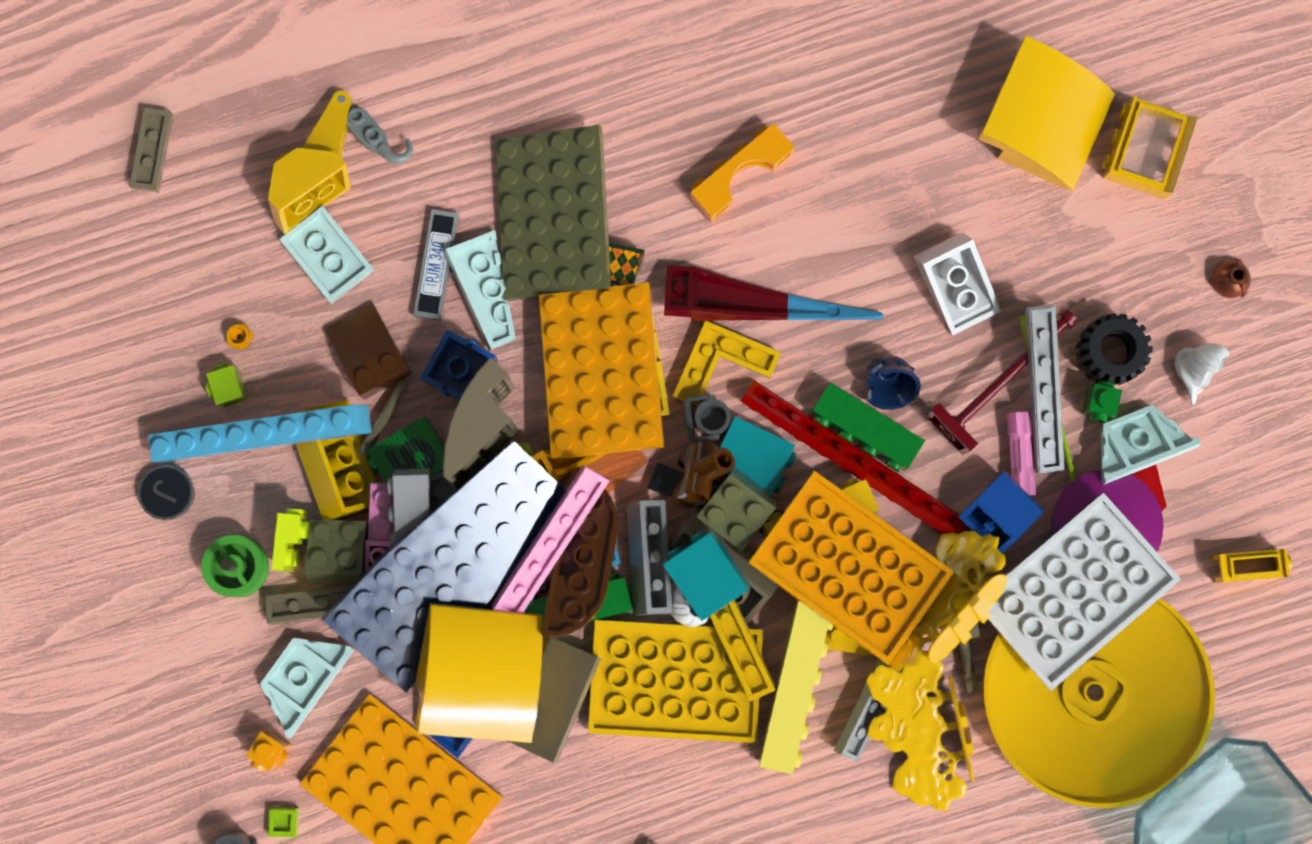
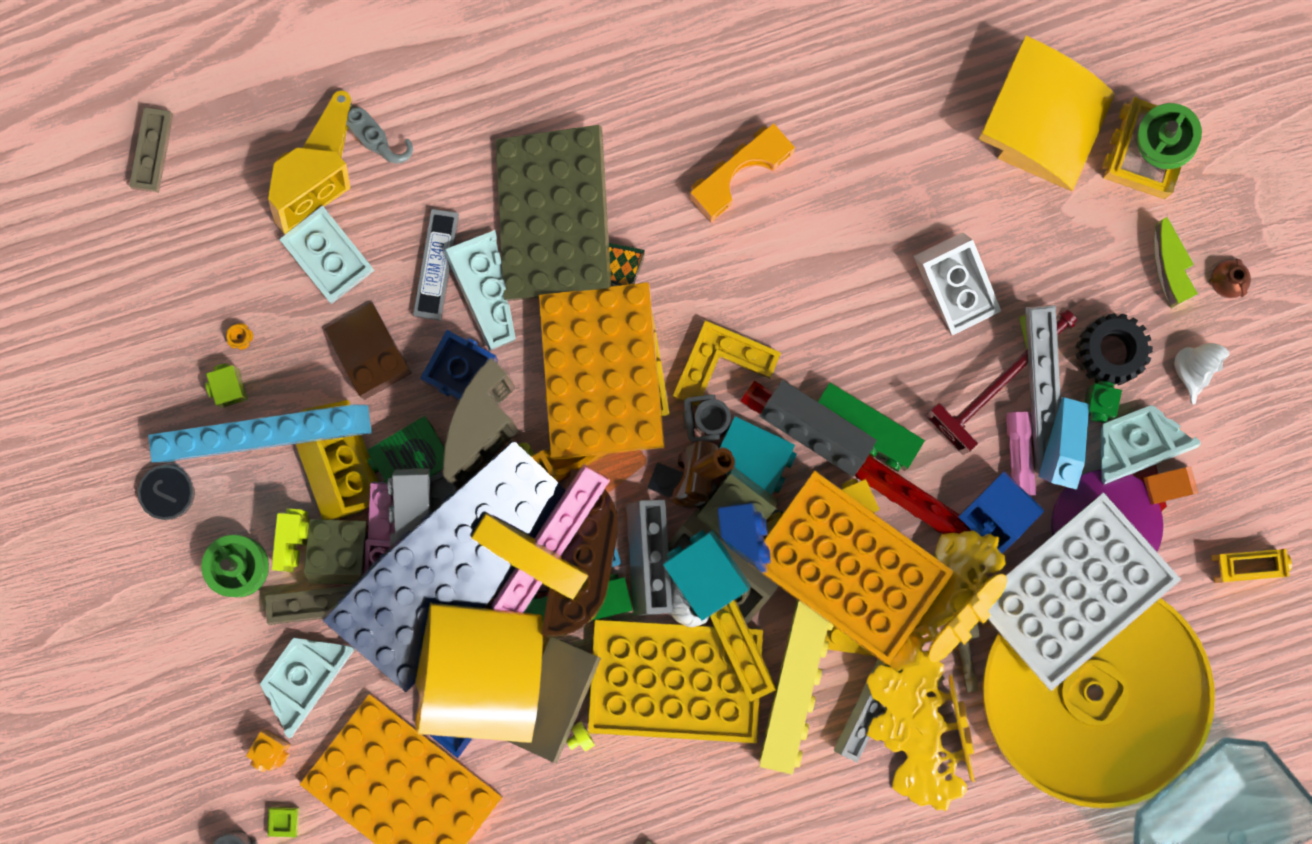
dark tan bar [358,380,408,457] -> none
dark red plate [664,265,883,321] -> none
dark blue helmet [864,355,921,410] -> none
none -> yellow slope [471,513,588,599]
none -> neon yellow tile [566,721,595,751]
none -> blue slope [718,503,771,573]
none -> dark grey brick [759,380,877,477]
none -> medium azure slope [1038,397,1089,489]
none -> bright green wheel [1137,103,1202,169]
none -> orange slope [1144,467,1198,505]
none -> lime slope [1154,217,1198,308]

